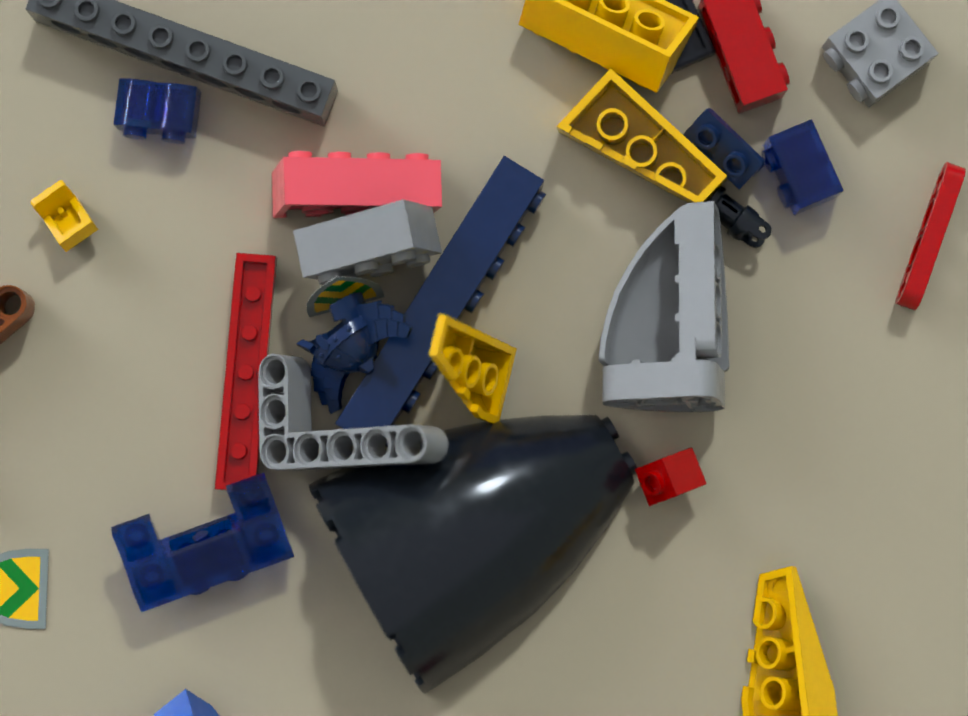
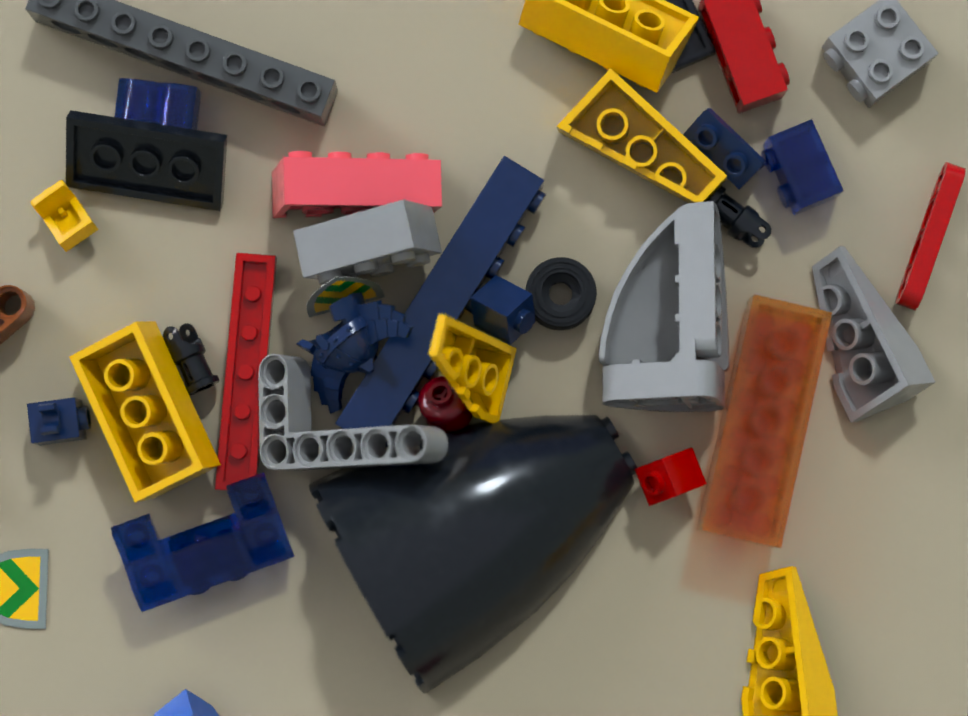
none -> dark blue brick [27,397,91,446]
none -> black plate [66,110,228,211]
none -> yellow brick [69,321,221,503]
none -> black piece [163,323,220,396]
none -> dark red head [418,376,473,433]
none -> dark blue brick [470,275,536,345]
none -> black tyre [525,257,597,330]
none -> clear orange brick [696,294,832,548]
none -> light grey wedge [812,246,936,423]

